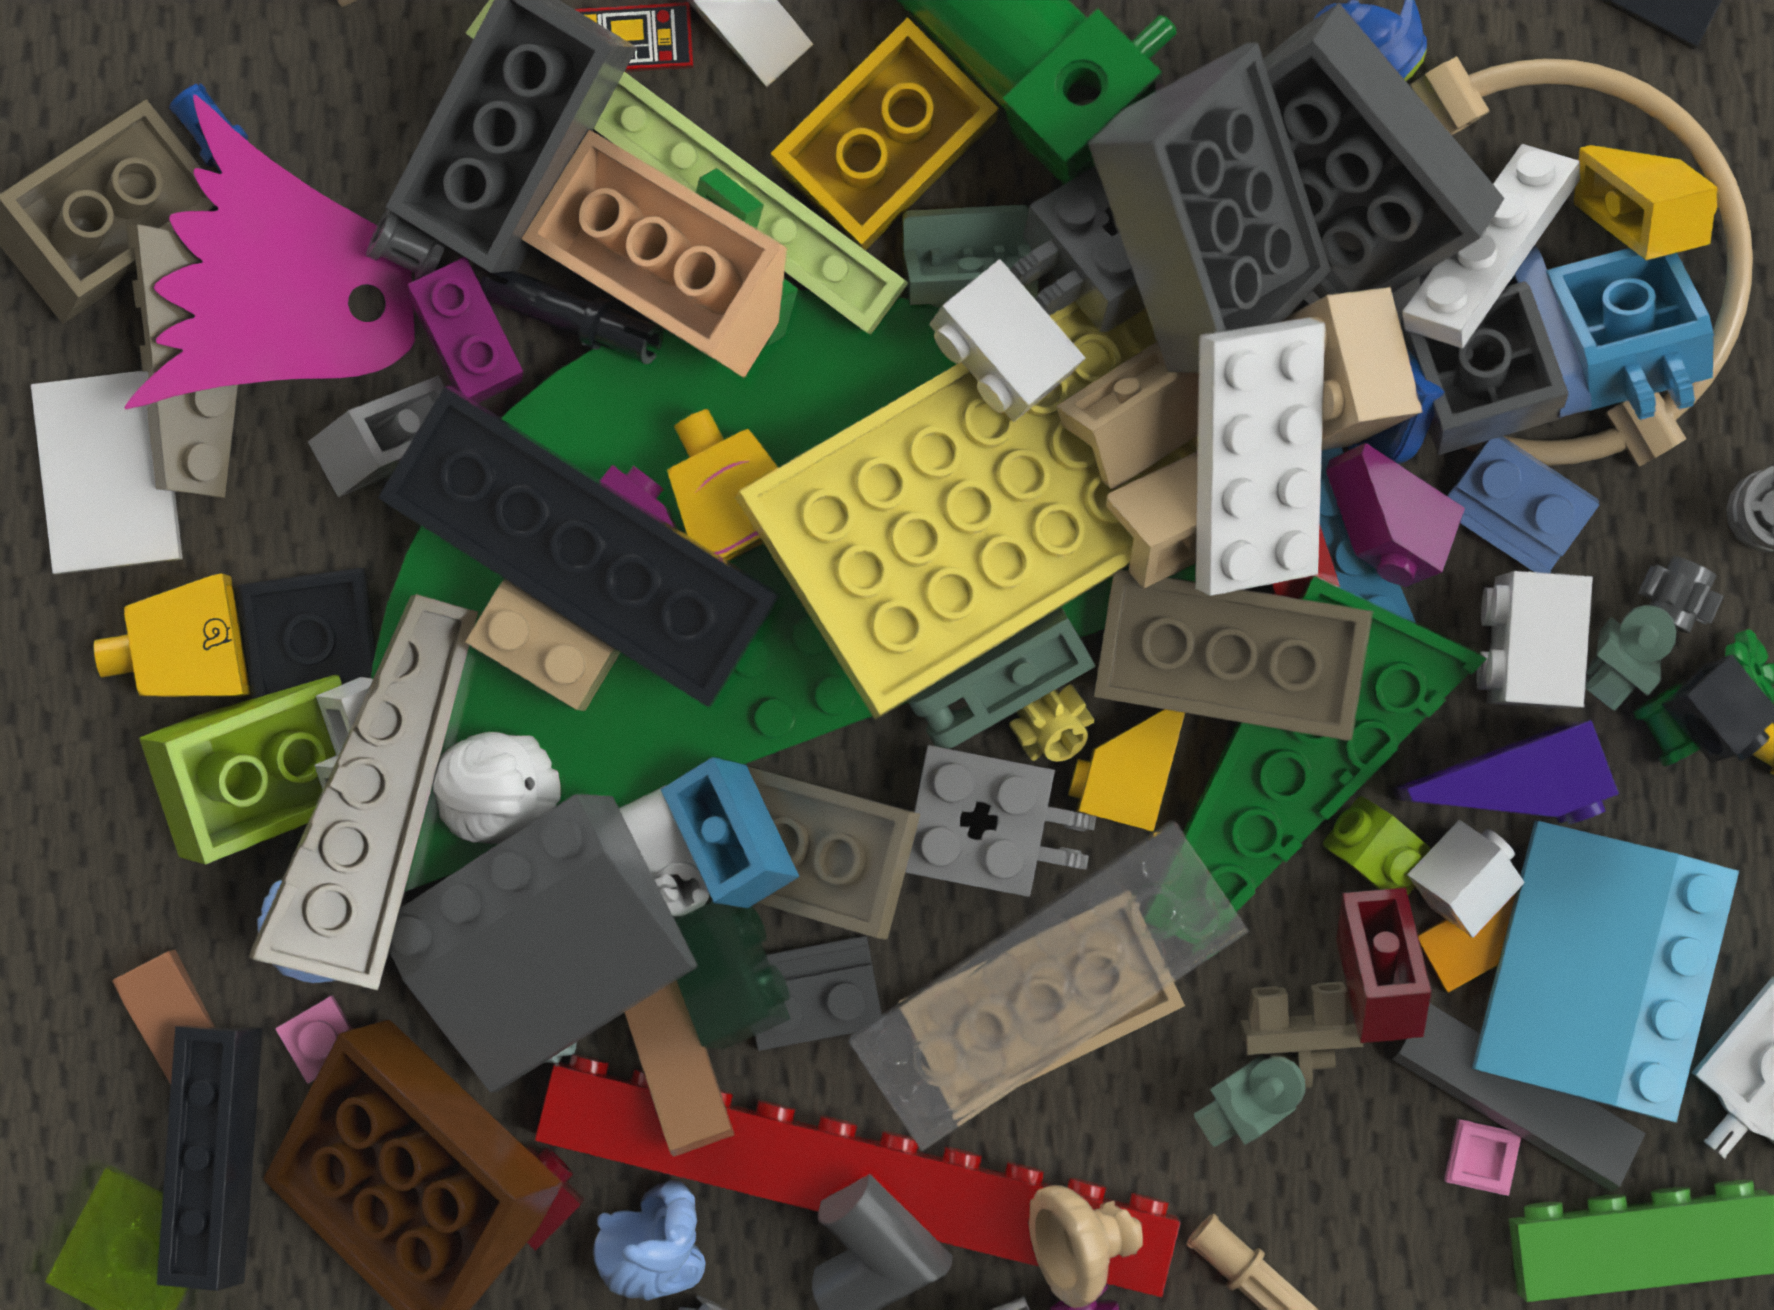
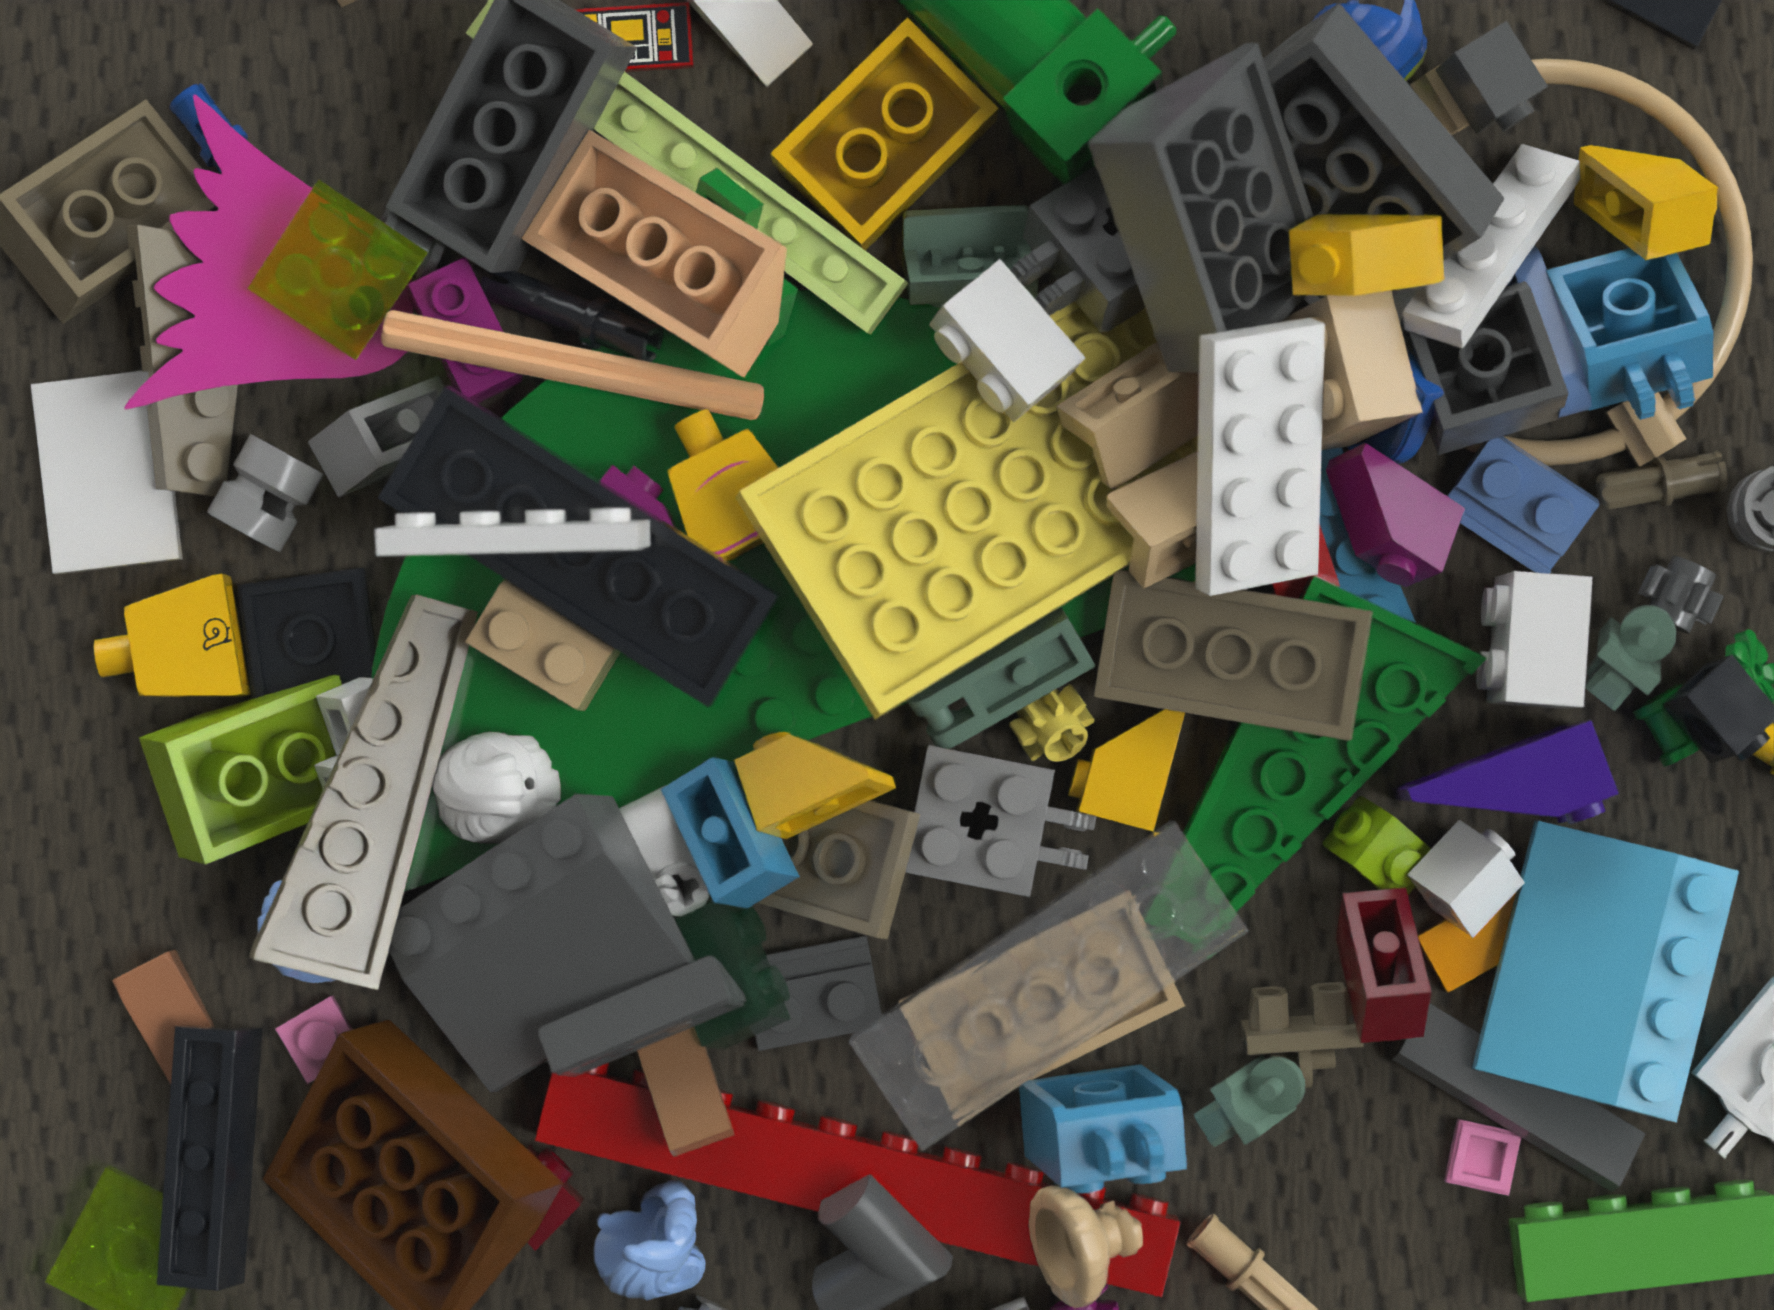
none -> light grey wheel [207,434,324,552]
none -> clear neon green plate [247,180,428,360]
none -> white plate [375,508,650,556]
none -> light nougat axle [381,310,764,420]
none -> dark grey slope [538,956,746,1077]
none -> yellow slope [734,732,896,839]
none -> dark azure hinge [1019,1064,1187,1193]
none -> yellow slope [1289,214,1444,296]
none -> dark grey brick [1436,21,1548,135]
none -> dark tan axle [1596,451,1728,509]

